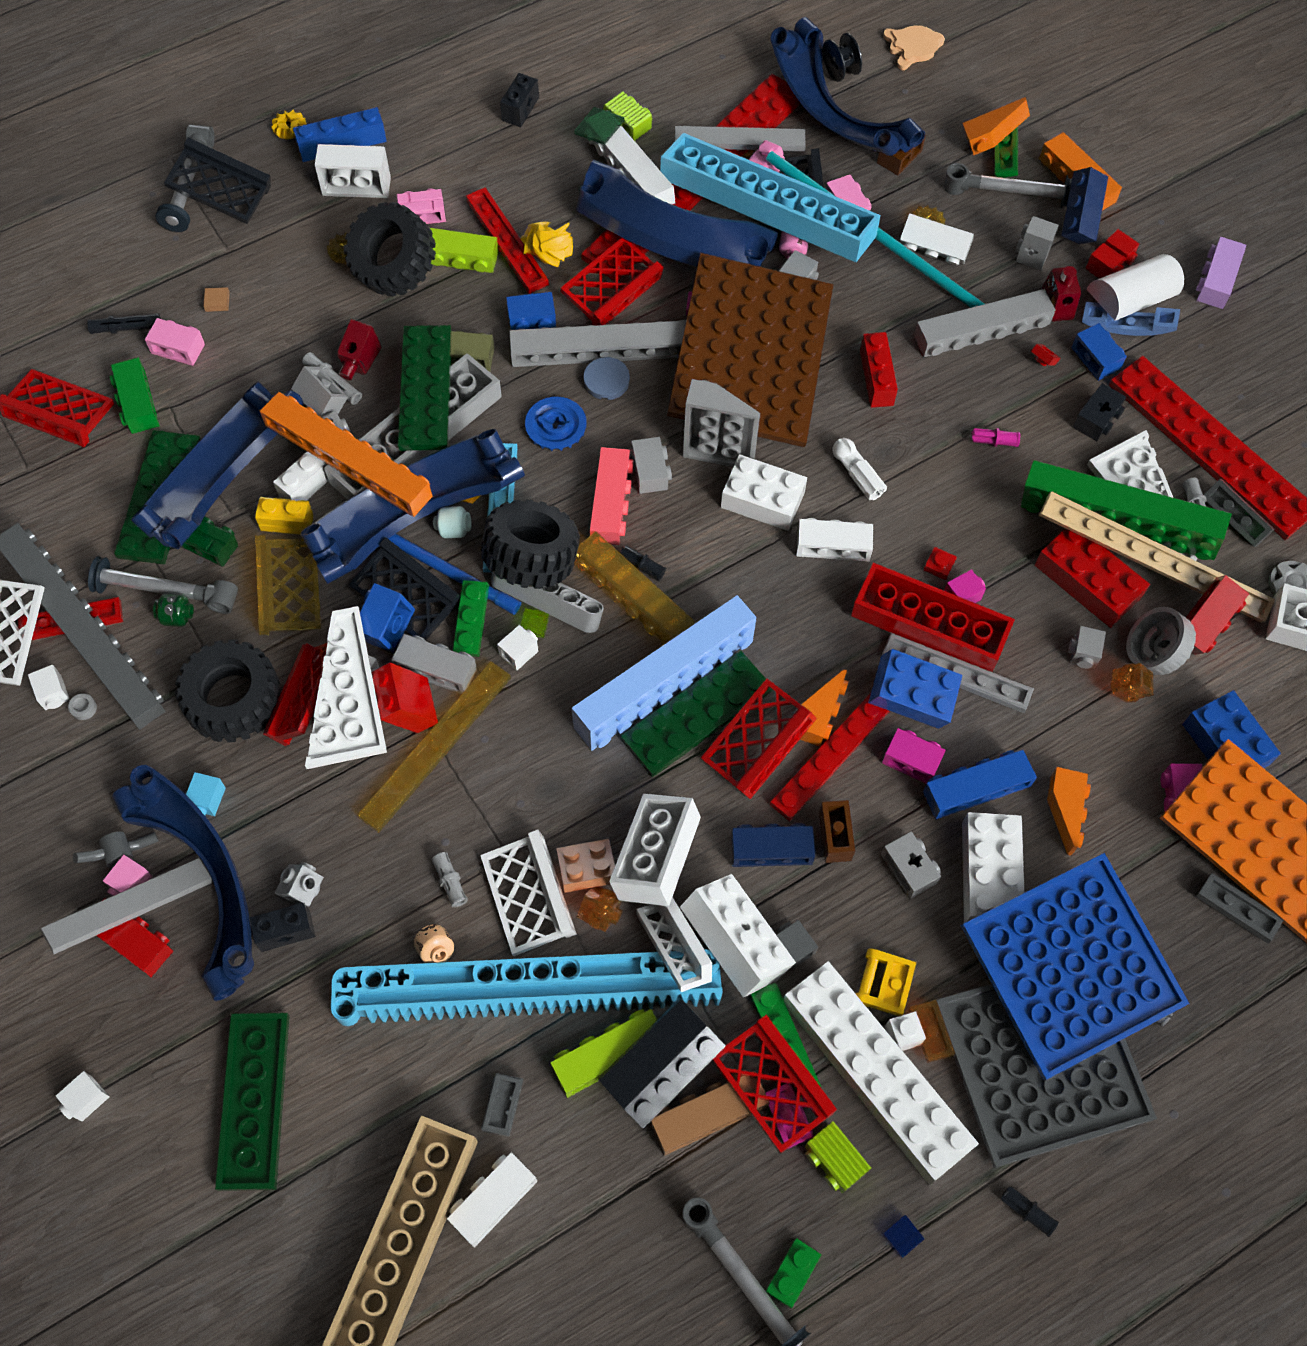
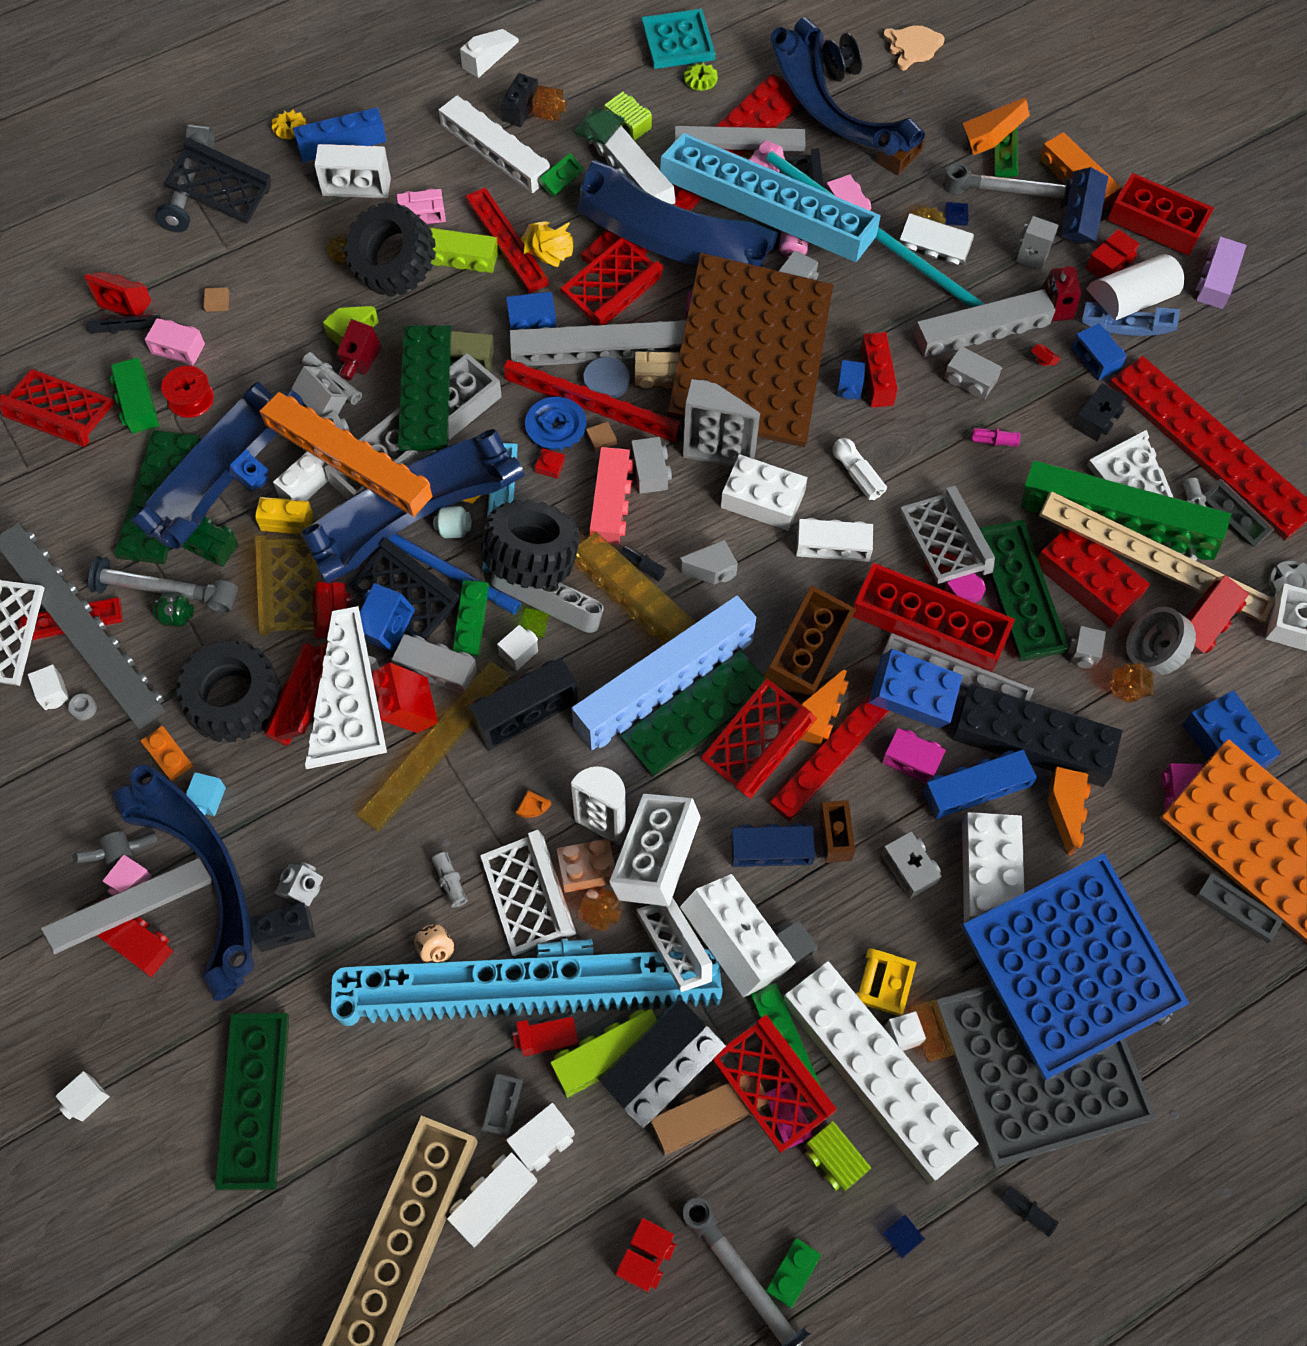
none -> red slope [84,272,152,316]
none -> orange plate [141,725,194,782]
none -> red piece [161,366,214,418]
none -> blue brick [229,449,269,492]
none -> red brick [312,582,351,639]
none -> lime slope [323,306,379,346]
none -> white brick [439,96,550,194]
none -> white slope [460,29,519,78]
none -> black brick [469,657,578,751]
none -> red plate [504,360,680,443]
none -> white brick [506,1103,575,1171]
none -> red bracket [513,1017,578,1057]
none -> orange tile [516,790,552,818]
none -> clear orange brick [533,85,567,121]
none -> red plate [535,448,566,479]
none -> medium azure pin [536,938,593,958]
none -> green plate [538,153,585,198]
none -> white brick [571,767,626,845]
none -> medium nougat tile [586,422,617,452]
none -> red piece [616,1218,677,1293]
none -> tan brick [635,352,679,389]
none -> teal plate [641,9,716,69]
none -> light grey slope [679,540,738,584]
none -> lime gear [684,62,718,91]
none -> reddish brown brick [762,585,856,701]
none -> blue brick [837,360,865,400]
none -> light grey fence [900,486,995,584]
none -> light grey brick [944,346,1002,400]
none -> clear blue tile [945,202,969,226]
none -> black brick [952,683,1123,787]
none -> dark green plate [979,520,1069,662]
none -> red brick [1108,173,1214,256]

